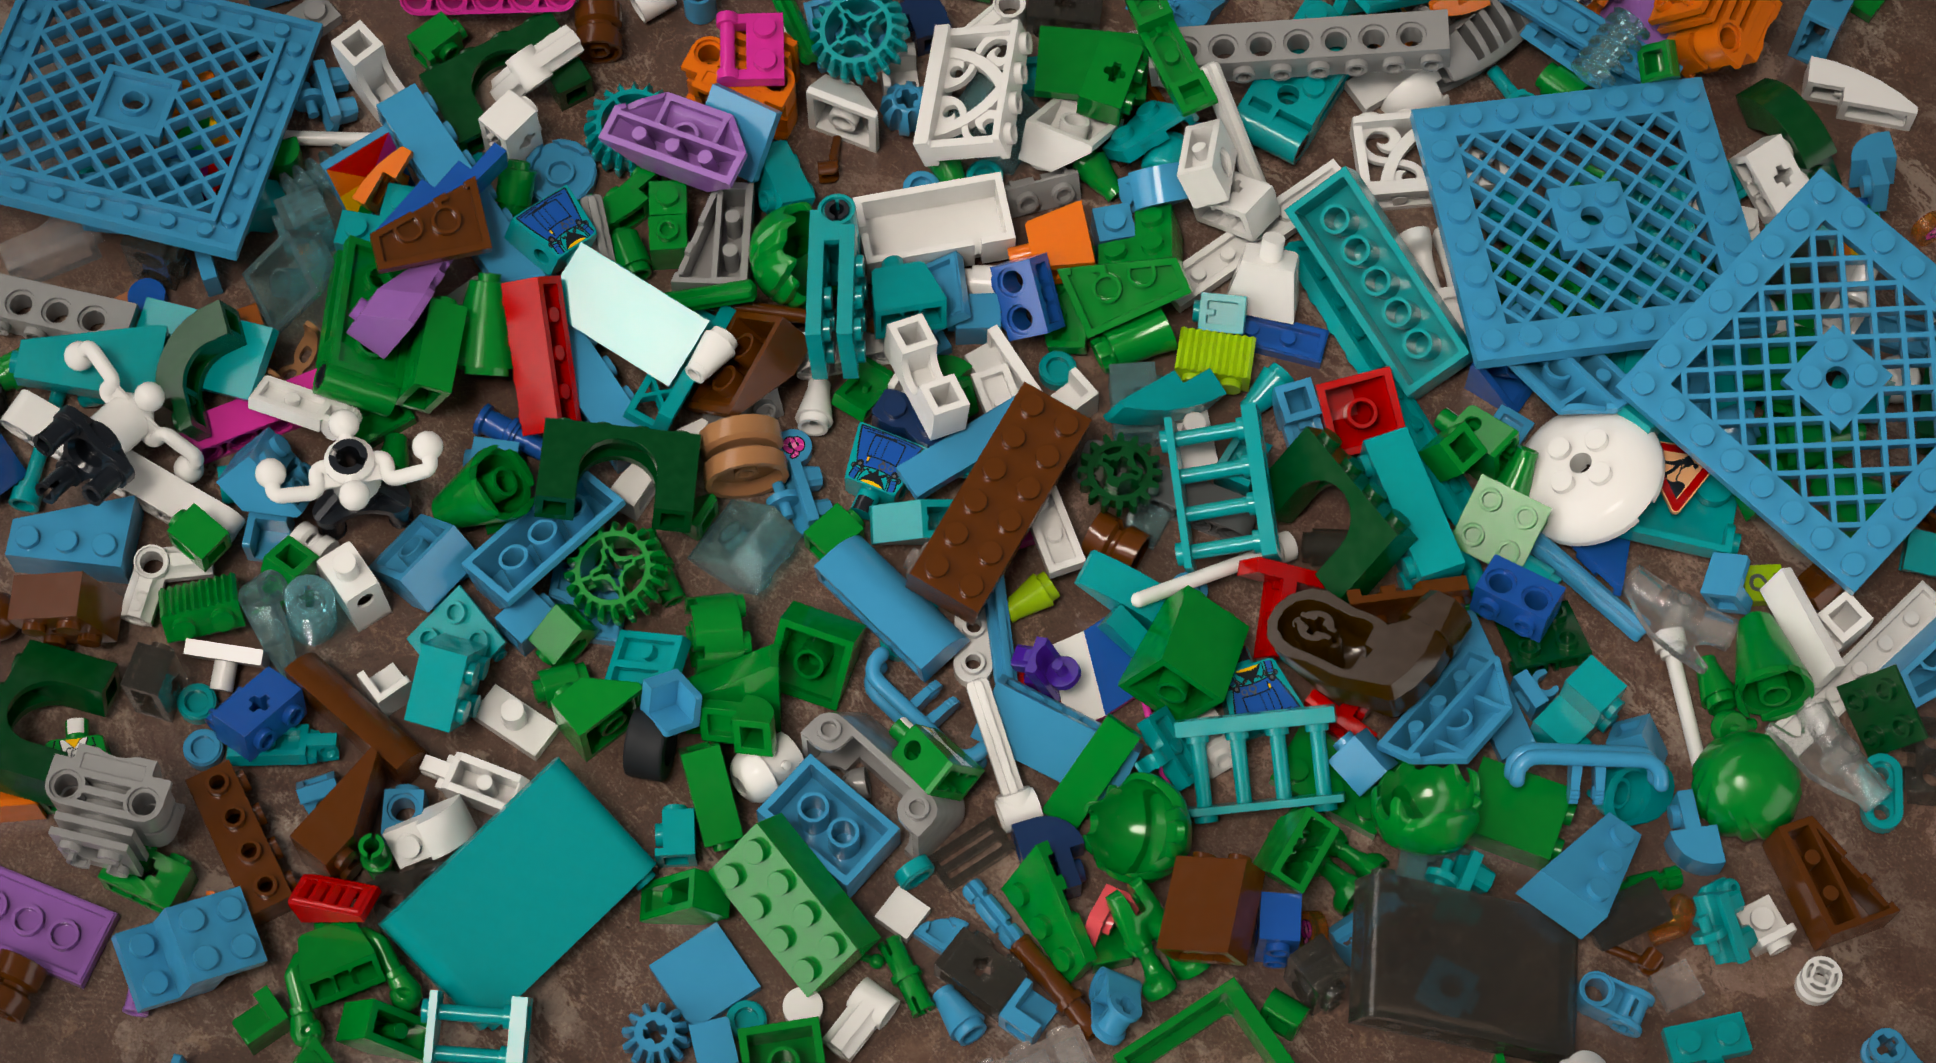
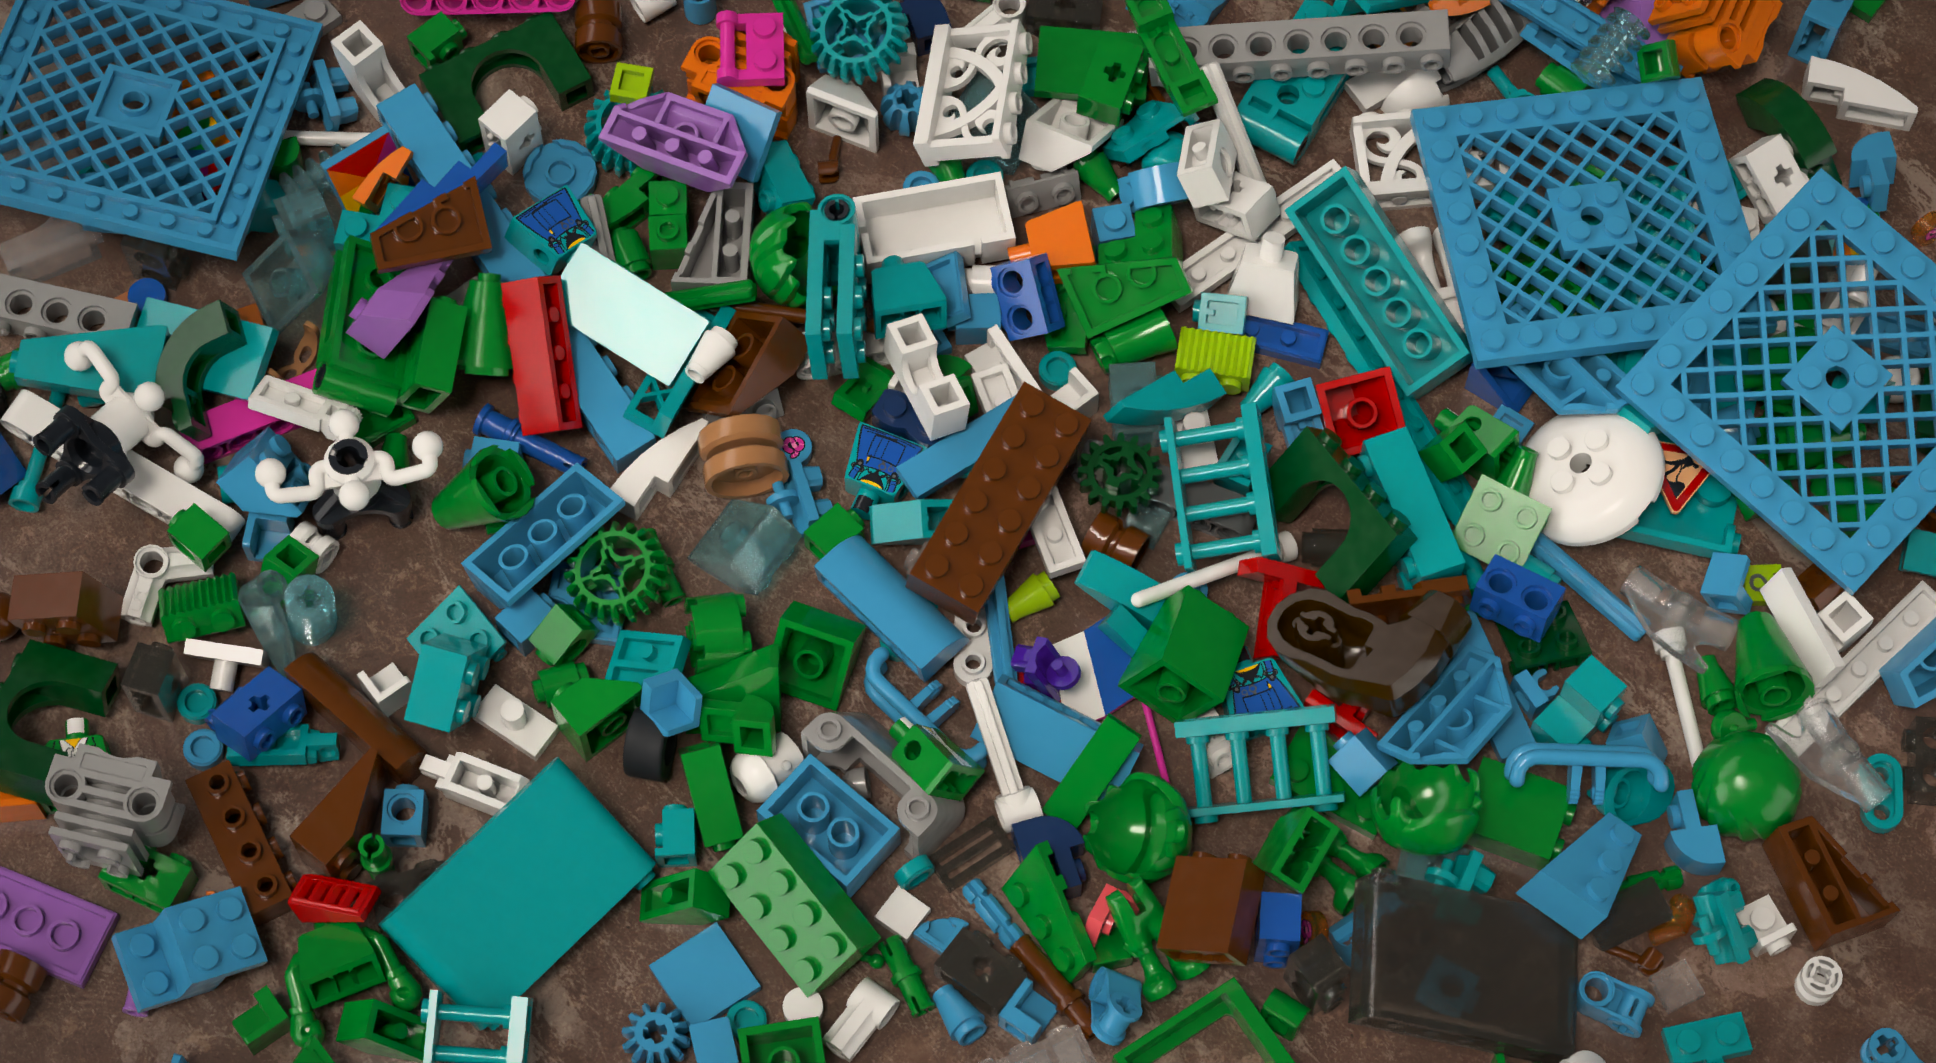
dark azure wedge [5,495,144,584] -> none
dark azure tile [194,251,223,297] -> none
dark azure tile [296,771,338,814] -> none
white torso [316,541,392,633] -> none
dark azure slope [368,514,475,613] -> none
white brick [382,794,477,869] -> none
white piece [490,24,584,101] -> none
green brick [495,159,537,215] -> none
dark green arch [534,417,701,533] -> none
green slope [683,493,719,541] -> none
white cone [795,378,833,436] -> none
teal plate [1134,705,1194,791] -> none
blue tile [1571,538,1630,596] -> none
dark green hinge [1836,664,1929,758] -> none
none -> lime tile [609,62,654,104]

